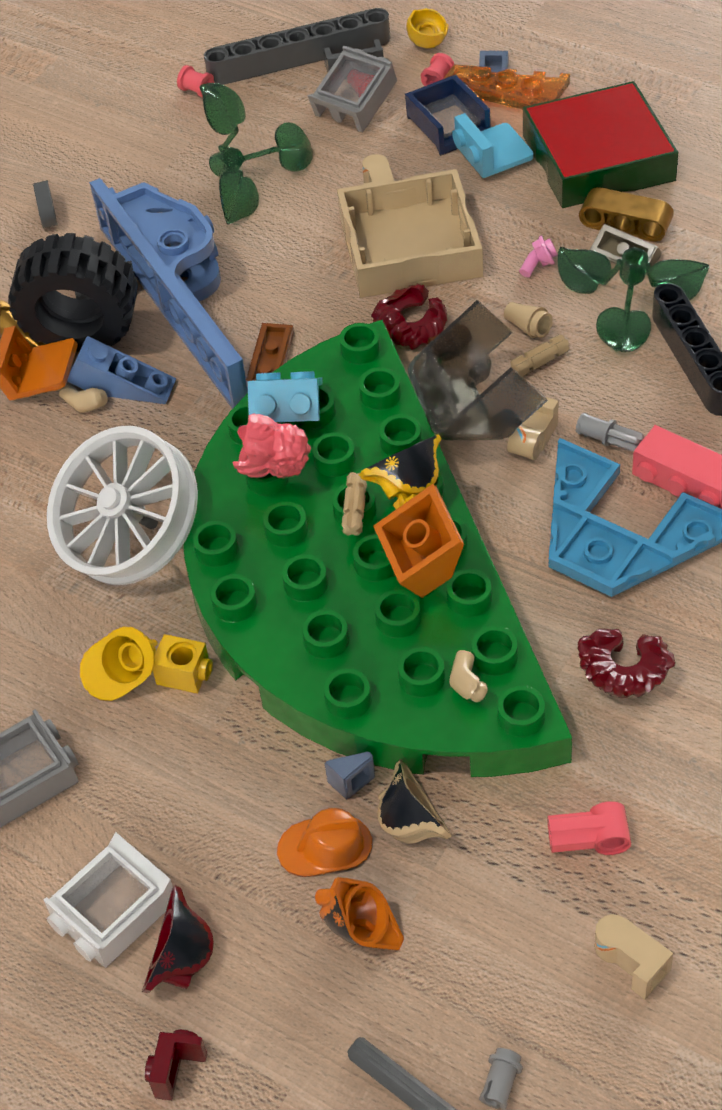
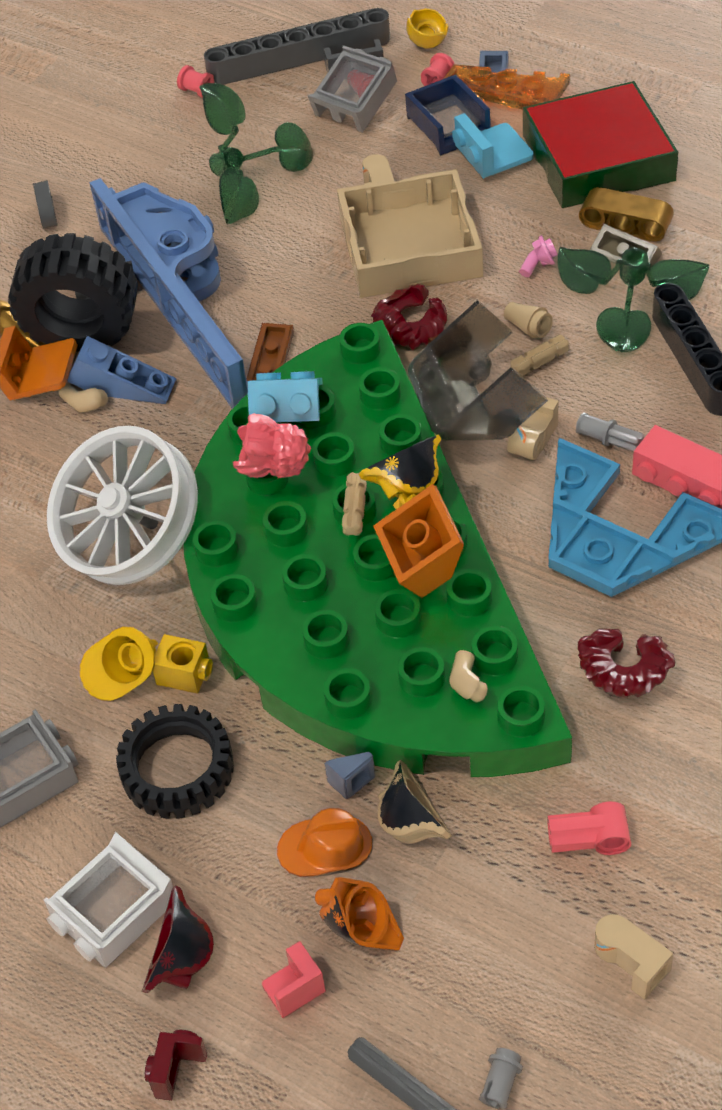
none -> black tyre [116,704,234,819]
none -> coral panel [262,941,326,1018]

